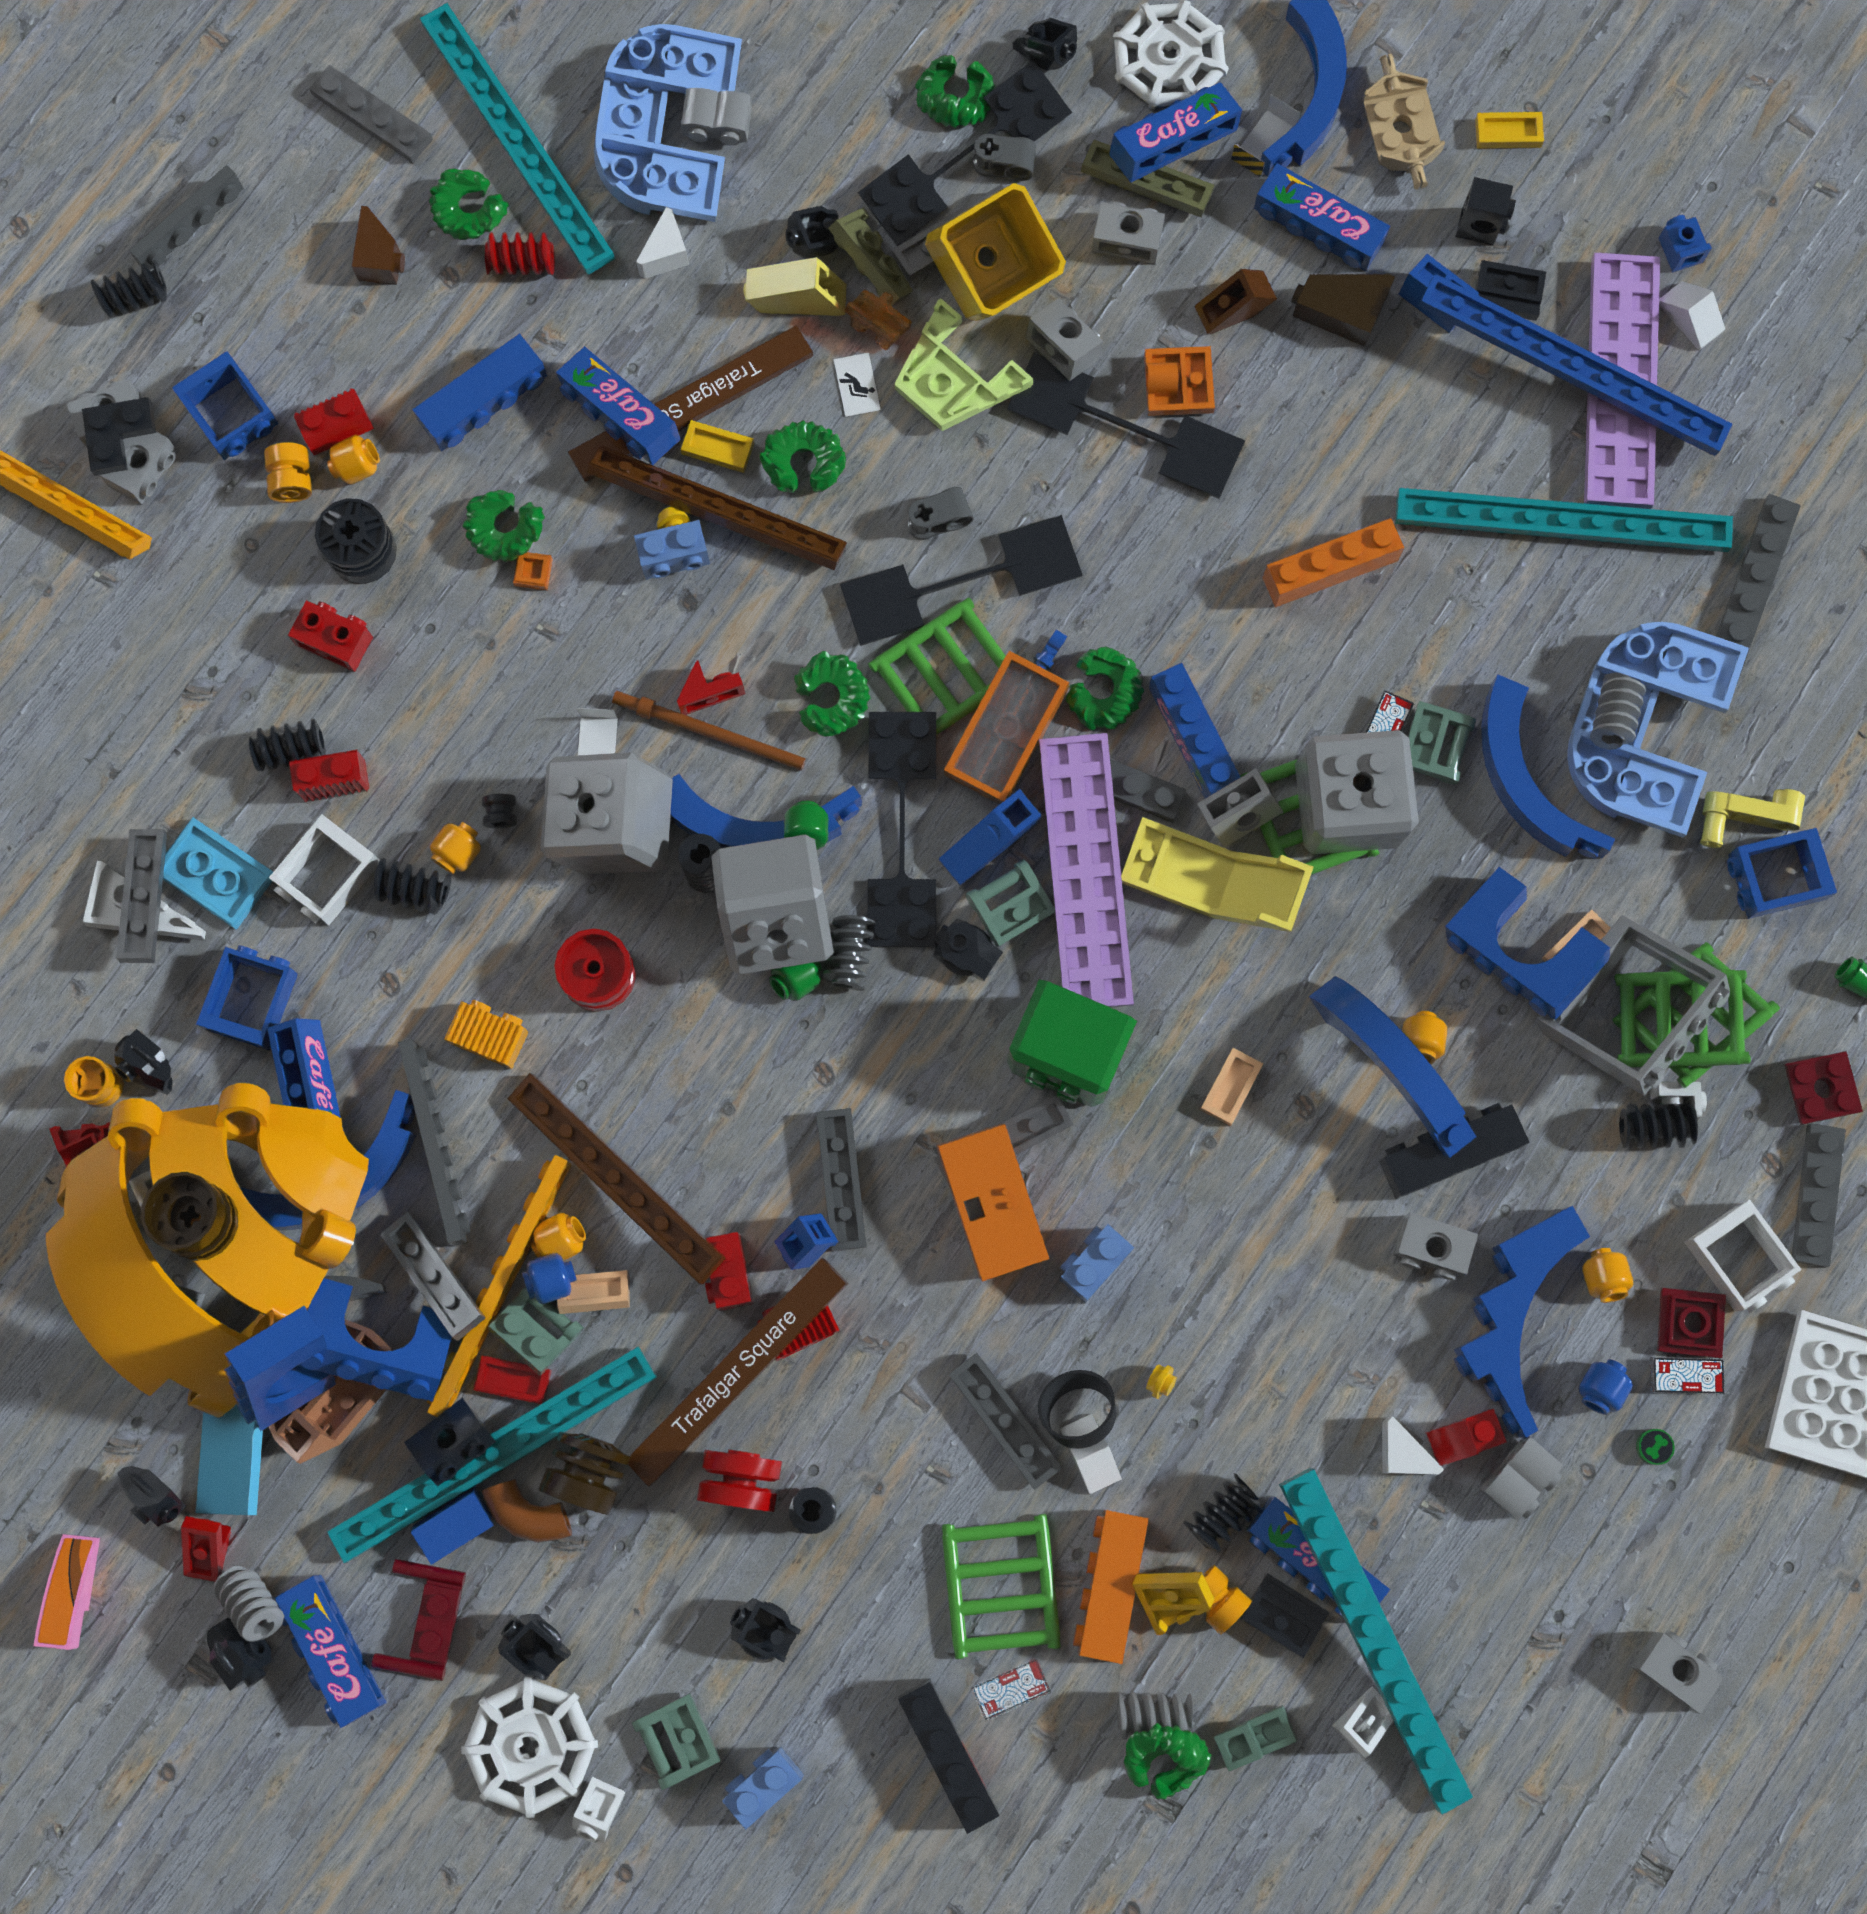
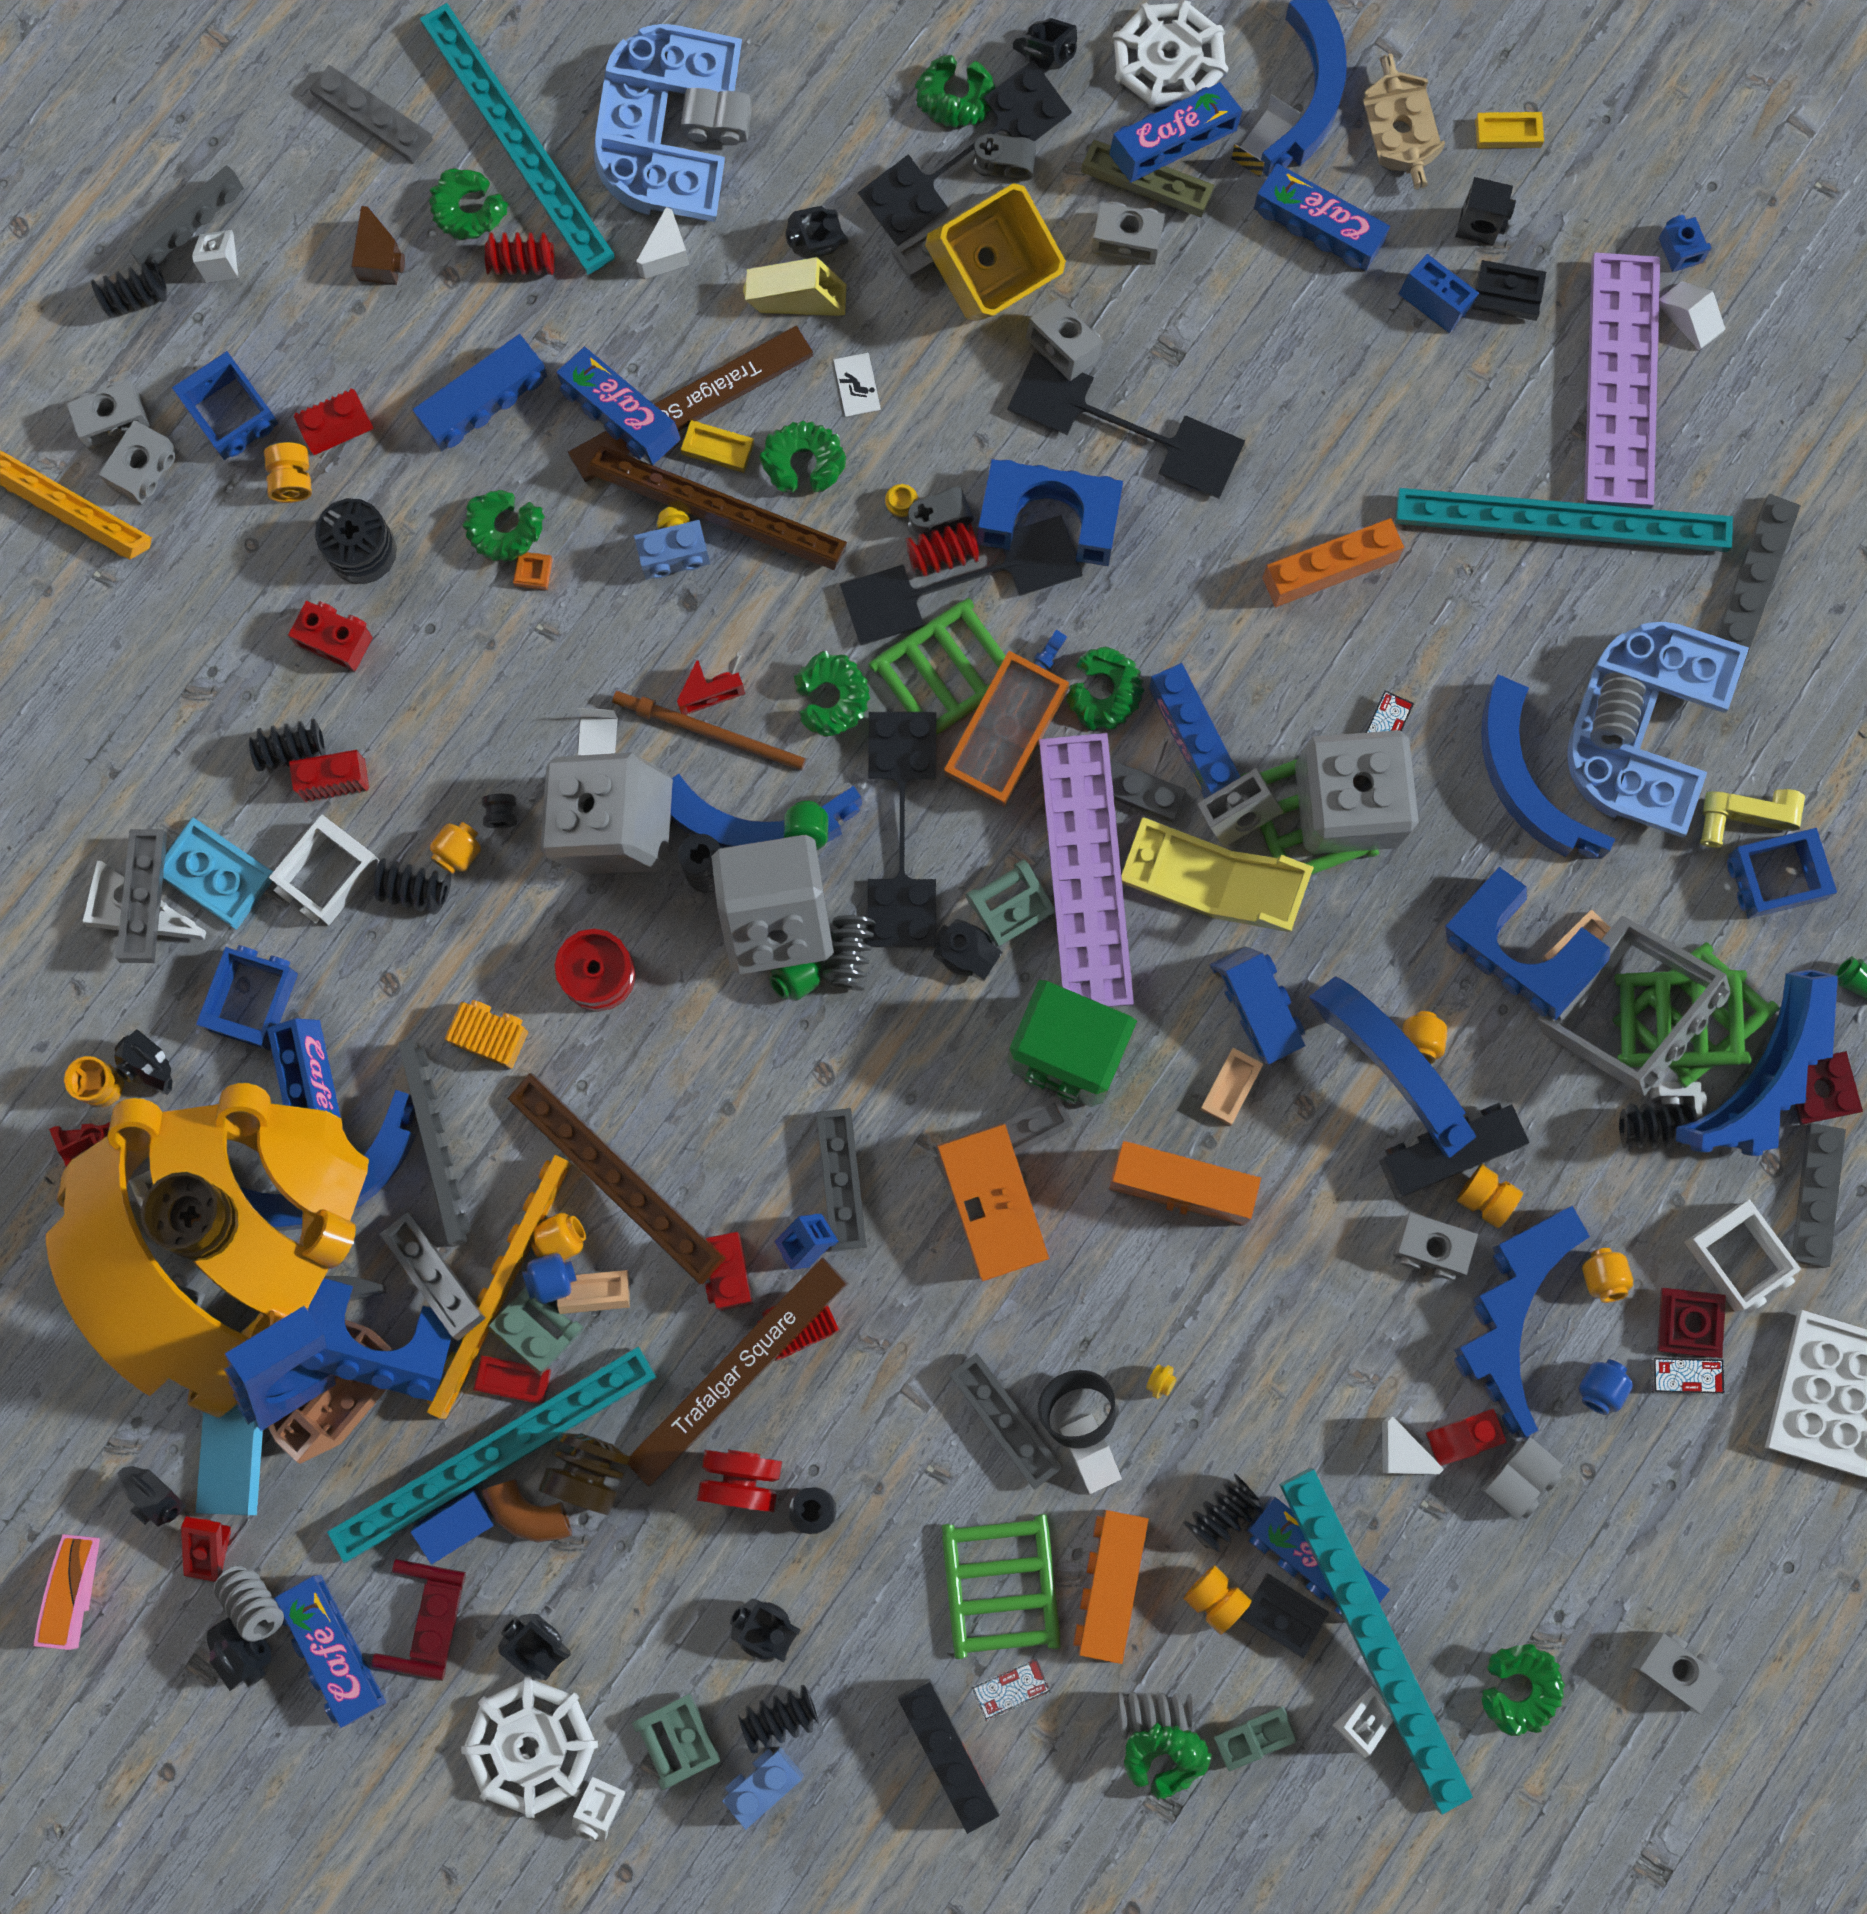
black plate [82,397,156,476] -> none
light orange head [327,435,380,485] -> none
black brick [404,1398,496,1486] -> none
olive wing [828,207,913,306] -> none
clear orange hips [844,289,912,350] -> none
yellowish green wing [894,298,1033,431] -> none
blue slope [938,789,1041,886] -> none
medium blue brick [1059,1224,1134,1303] -> none
yellow wing [1132,1572,1214,1635] -> none
orange plate [1144,346,1215,416] -> none
reddish brown slope [1194,269,1277,334] -> none
dark brown slope [1291,274,1395,347] -> none
sand green plate [1408,701,1476,784] -> none
blue plate [1418,274,1732,456] -> none
tile [1636,1429,1675,1465] -> none
none -> white slope [192,230,238,283]
none -> black piece [738,1685,819,1754]
none -> yellow plate [885,484,918,517]
none -> red piece [905,523,979,577]
none -> blue arch [977,459,1123,567]
none -> orange brick [1109,1141,1261,1226]
none -> blue wedge [1209,946,1306,1064]
none -> light orange wheel [1456,1164,1524,1229]
none -> green piece [1481,1644,1565,1736]
none -> blue arch [1676,970,1838,1156]

